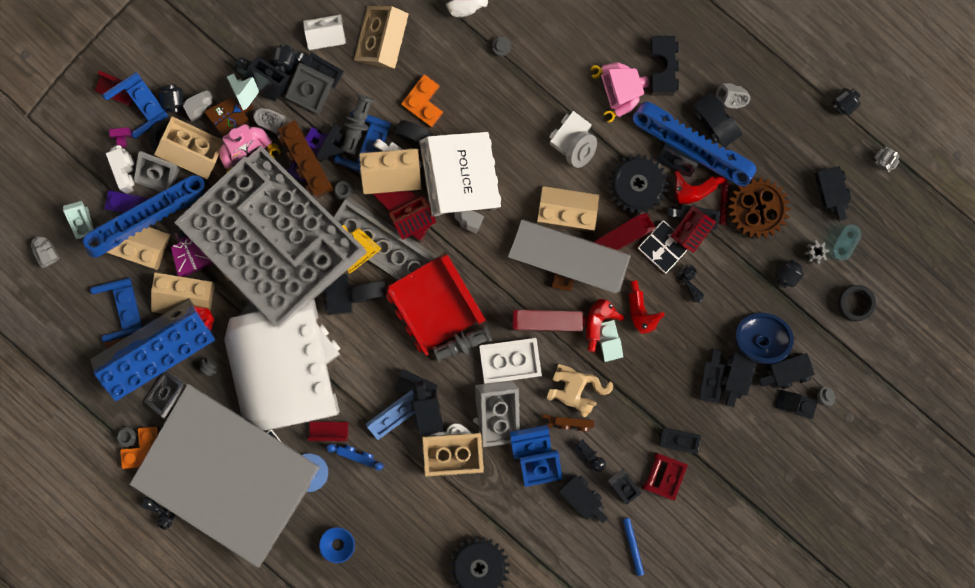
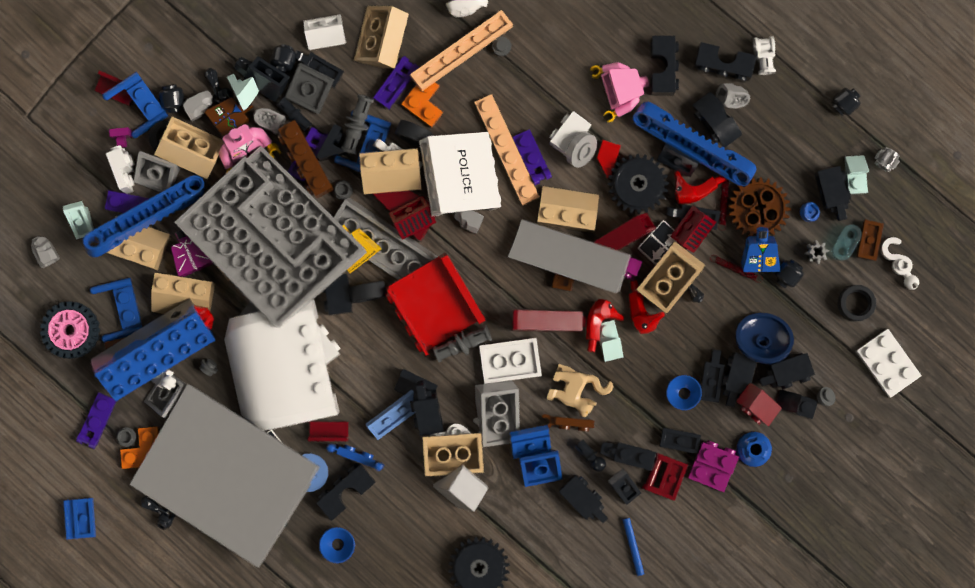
none -> wheel [40,302,100,359]
none -> blue plate [64,498,96,539]
none -> dark purple plate [76,392,117,449]
none -> white plate [151,369,177,390]
none -> black piece [204,68,233,105]
none -> black pin [277,97,312,132]
none -> black arch [316,464,377,521]
none -> dark purple plate [373,56,420,110]
none -> light nougat plate [410,10,513,91]
none -> slope [433,465,488,512]
none -> light nougat plate [474,94,540,206]
none -> dark purple plate [512,129,552,185]
none -> red tile [597,140,621,180]
none -> black hinge [600,442,656,471]
none -> magenta brick [624,257,642,281]
none -> tan brick [637,241,705,314]
none -> blue piece [667,375,702,410]
none -> magenta plate [688,440,739,492]
none -> black arch [694,42,757,82]
none -> dark red piece [710,255,763,283]
none -> dark red brick [736,383,782,427]
none -> blue piece [736,432,772,467]
none -> blue torso [741,227,780,272]
none -> white connector [753,36,776,75]
none -> blue tile [800,202,820,222]
none -> light aqua slope [844,155,869,194]
none -> reddish brown plate [856,220,884,261]
none -> white plate [856,329,921,398]
none -> white piece [880,237,919,290]

